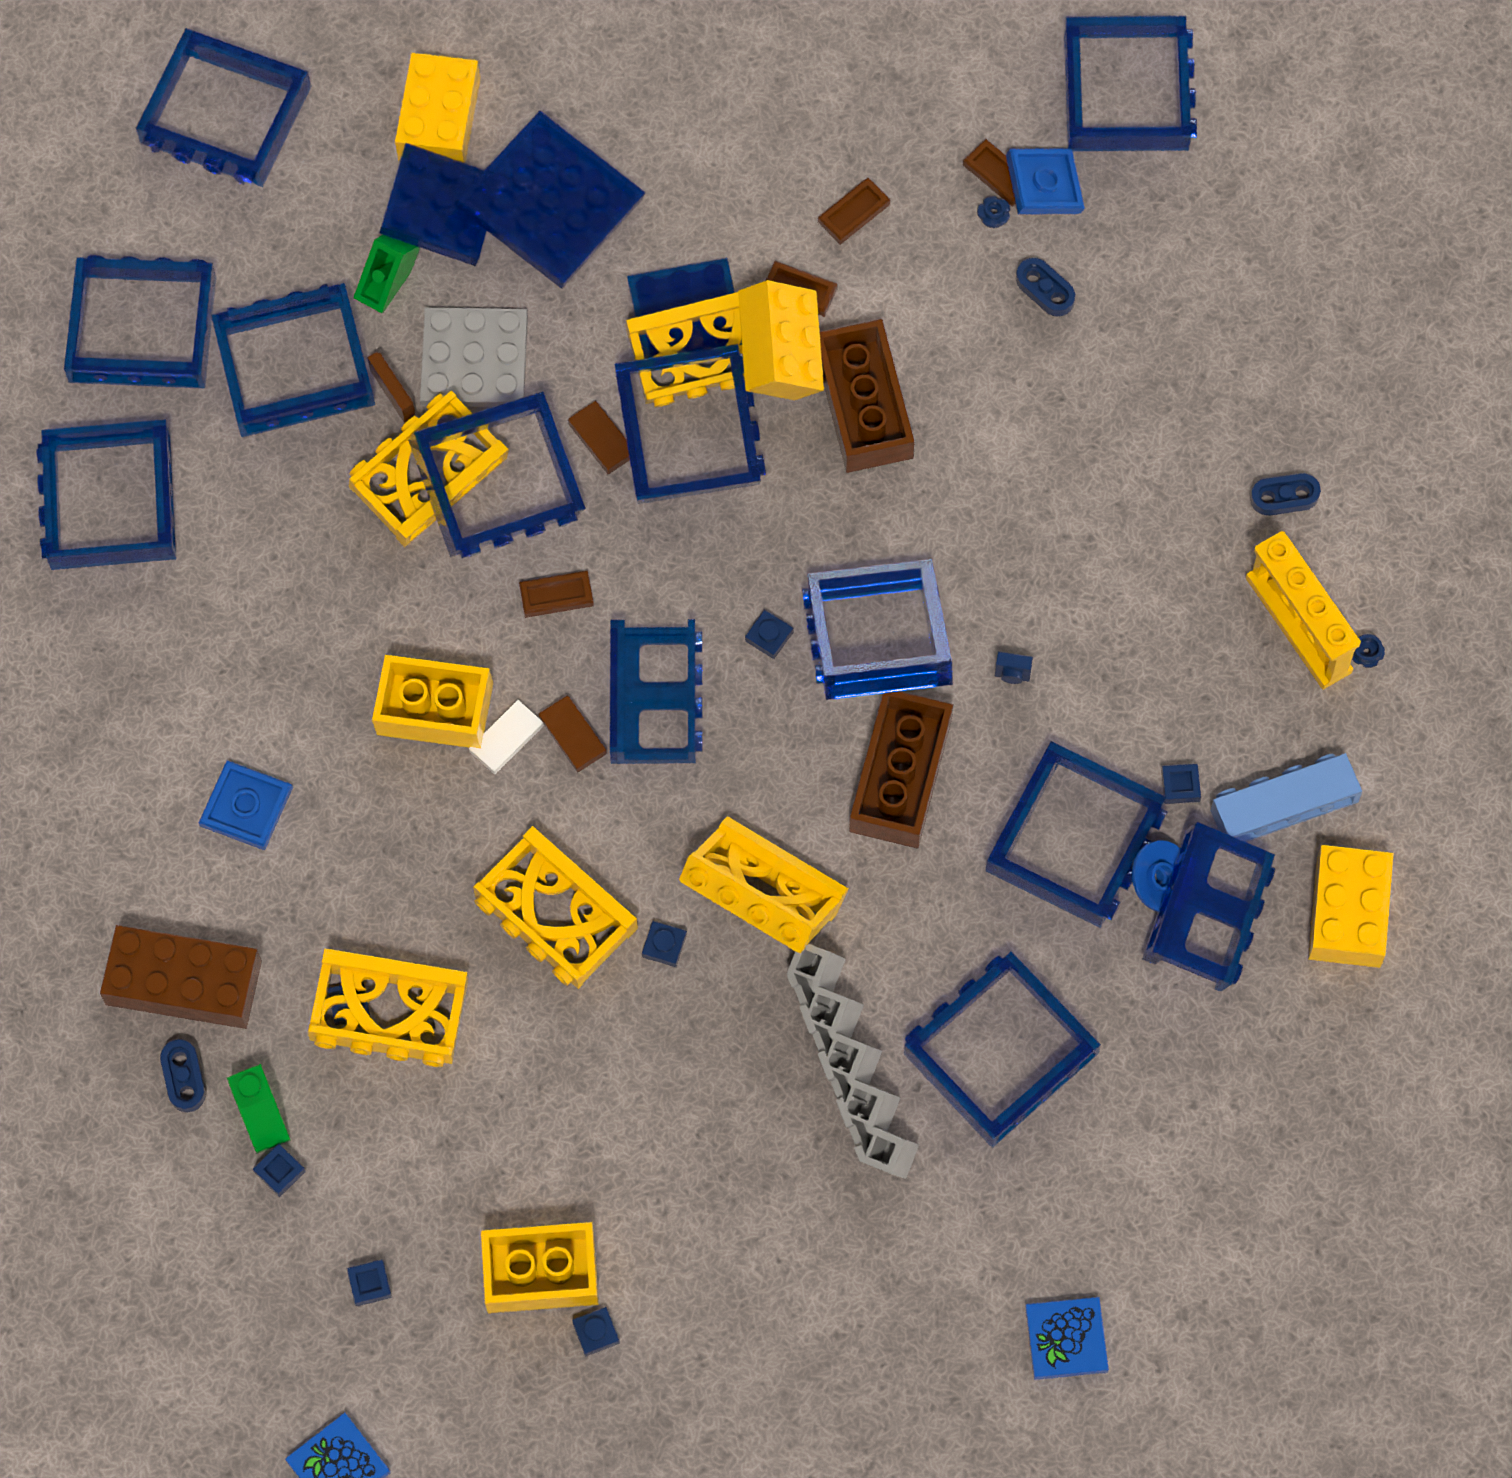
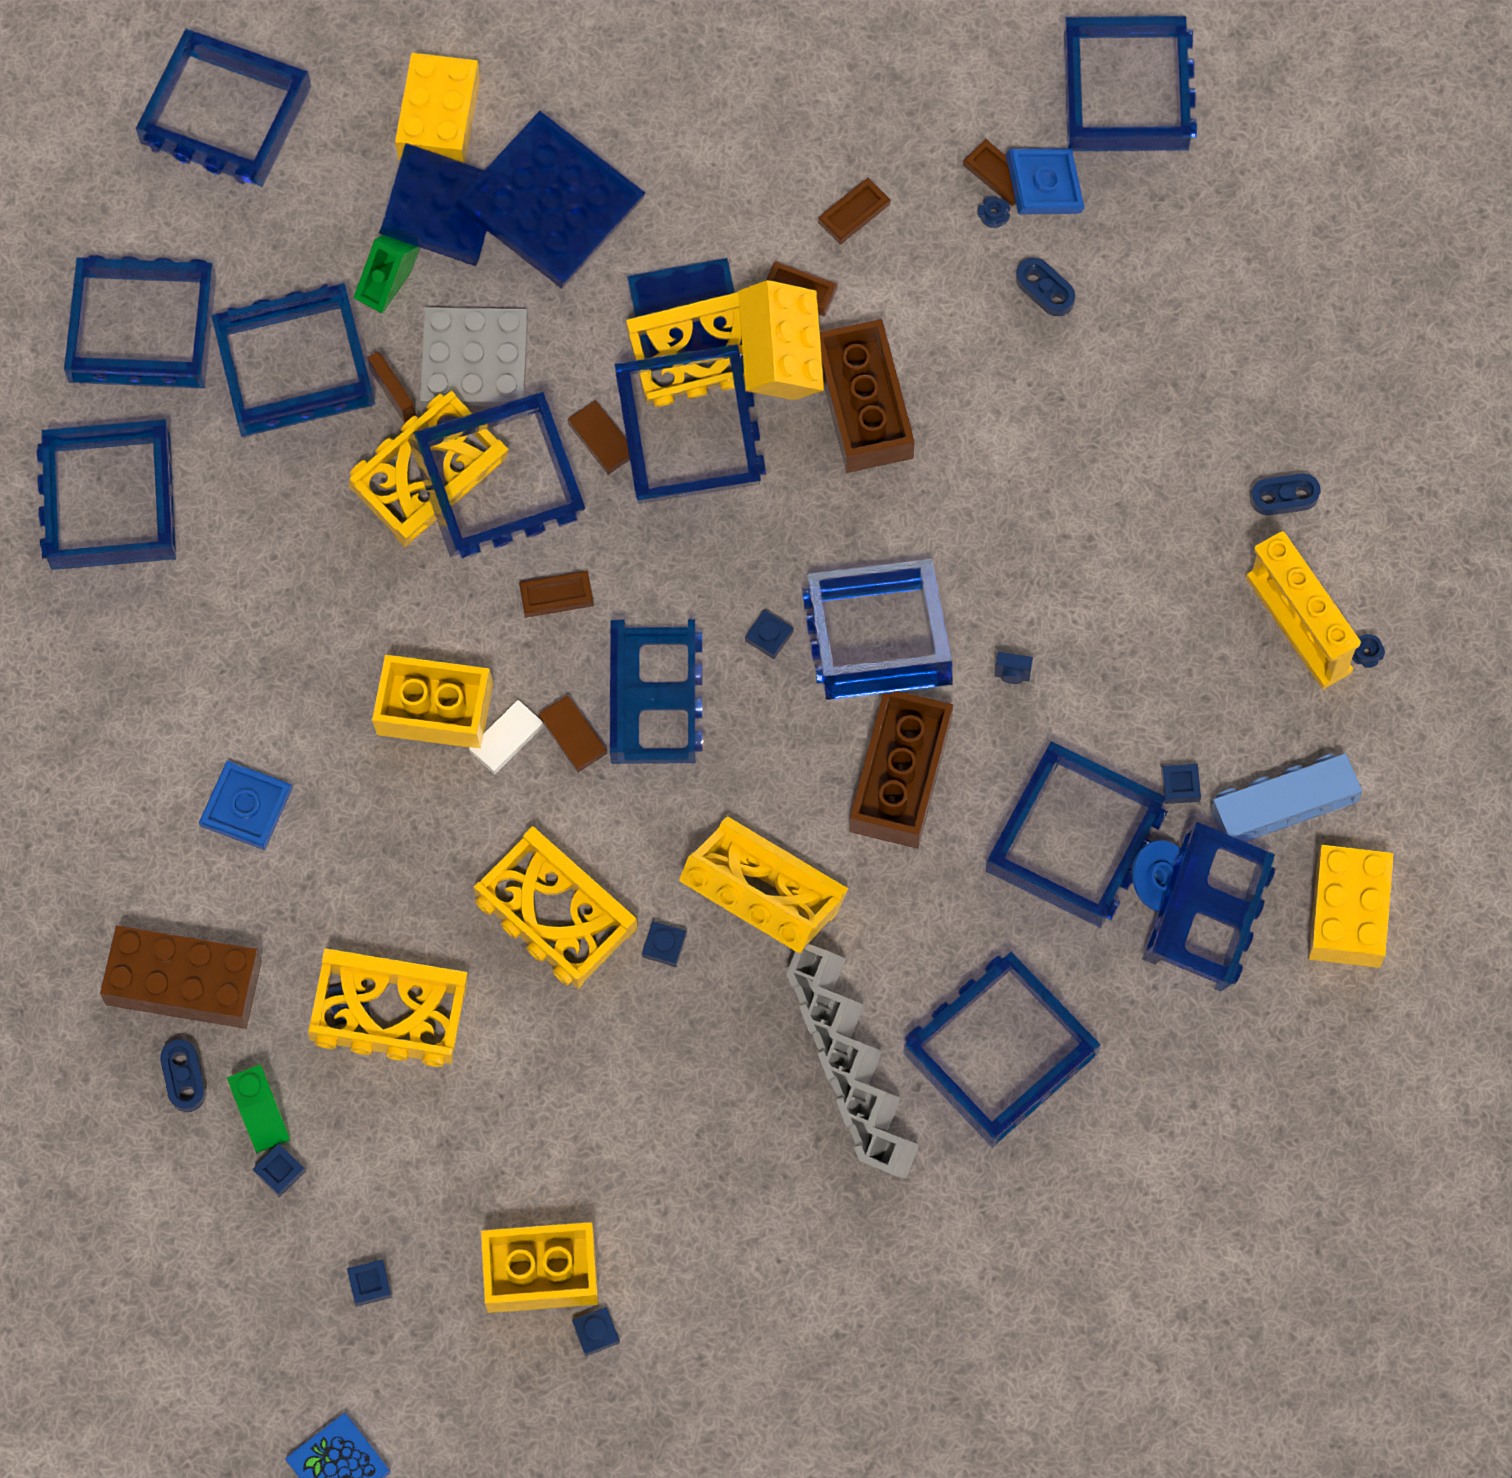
blue tile [1025,1297,1109,1380] -> none

